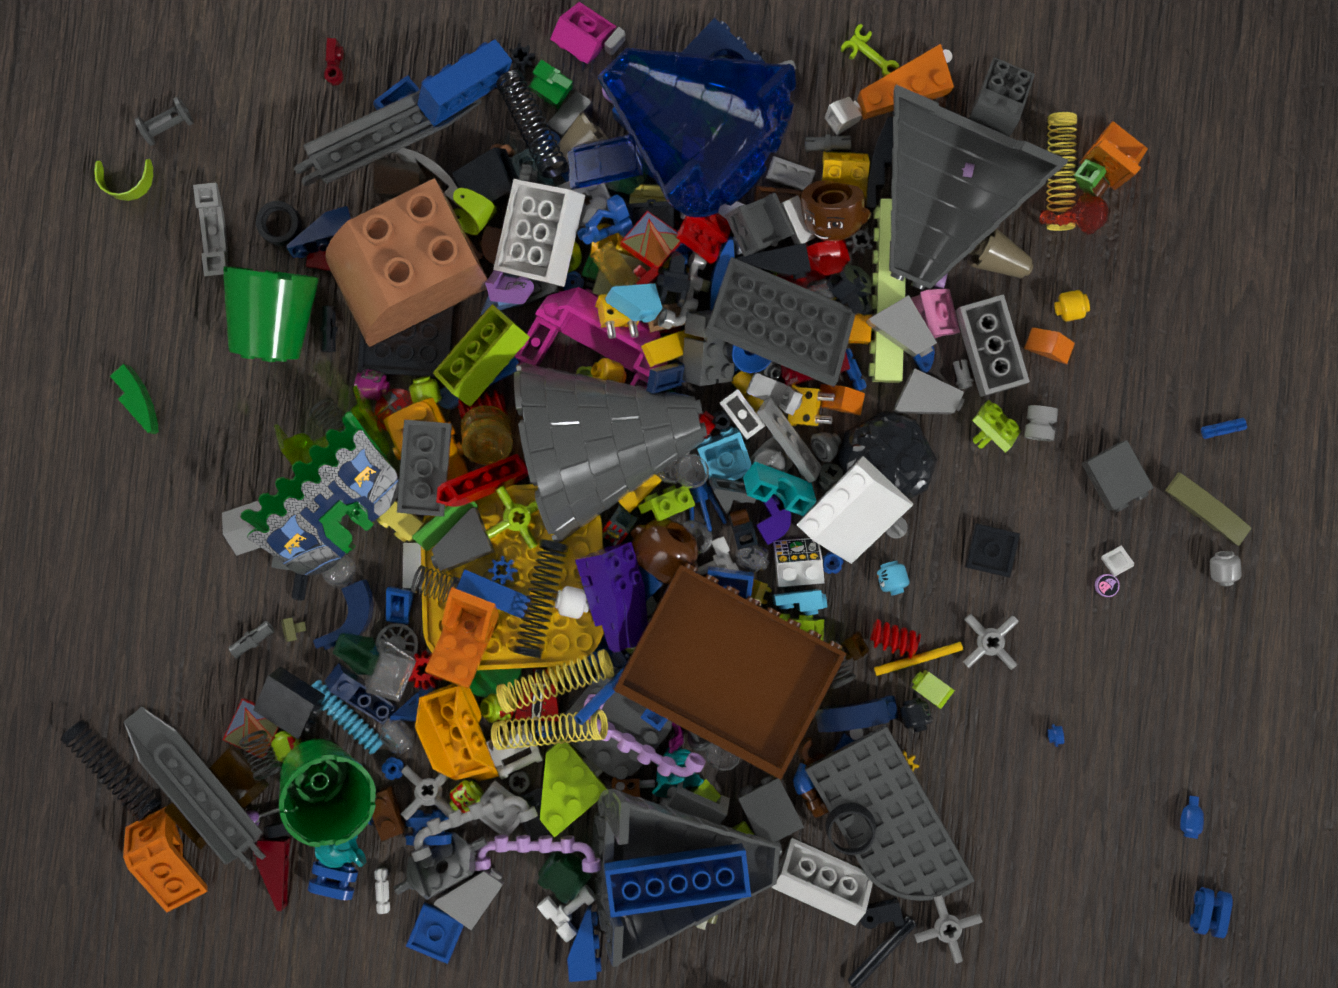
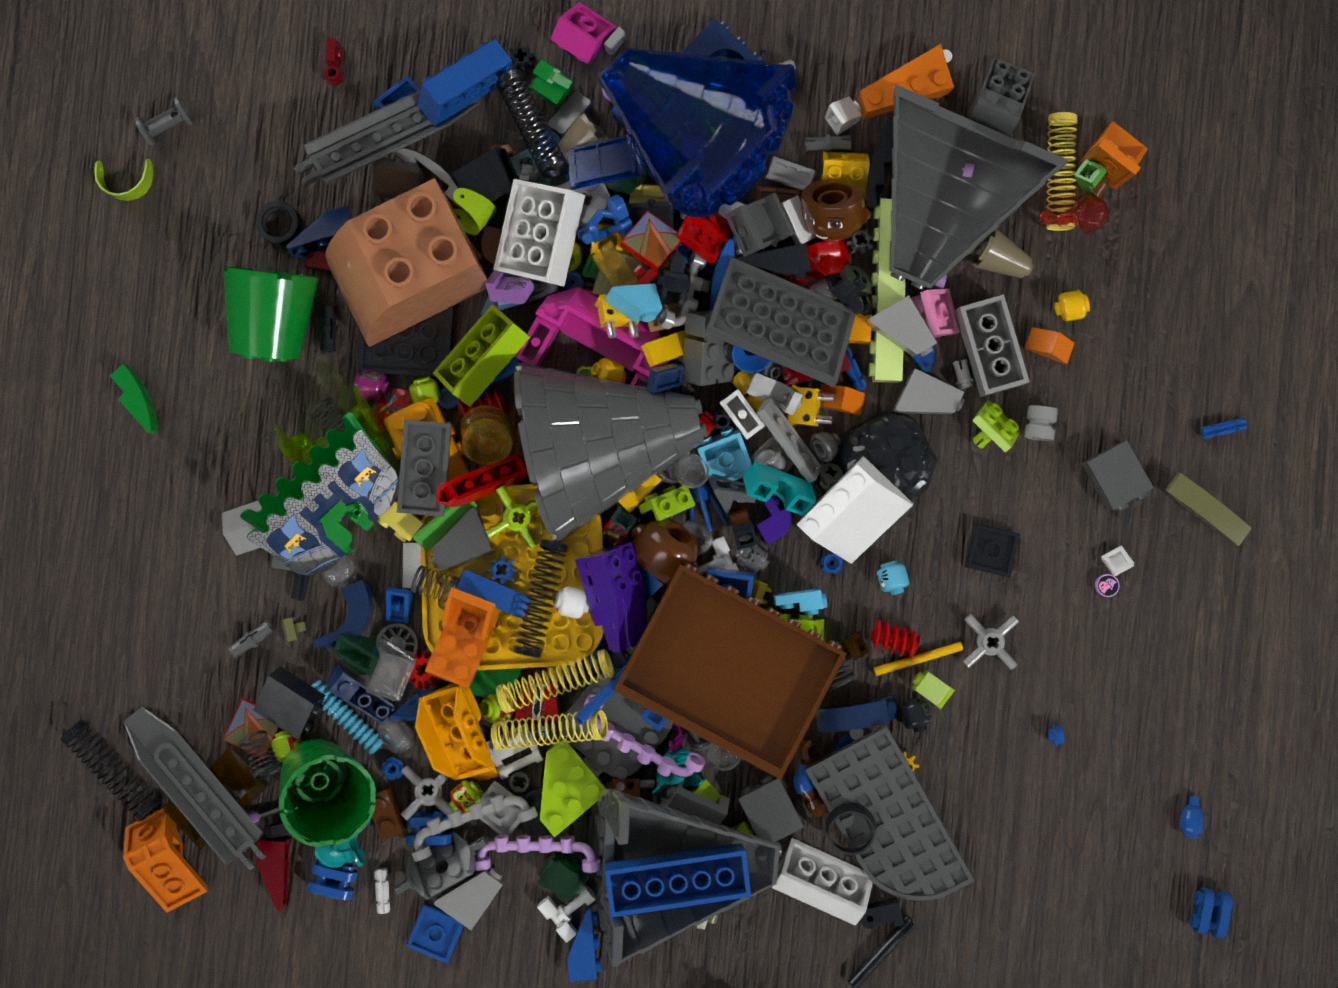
light grey slope [193,183,228,276] -> none
white slope [773,538,824,587] -> none
lime bar [840,24,899,77] -> none
light grey tile [885,517,908,538] -> none
light grey bar [914,895,982,963] -> none
light grey head [1209,551,1242,586] -> none

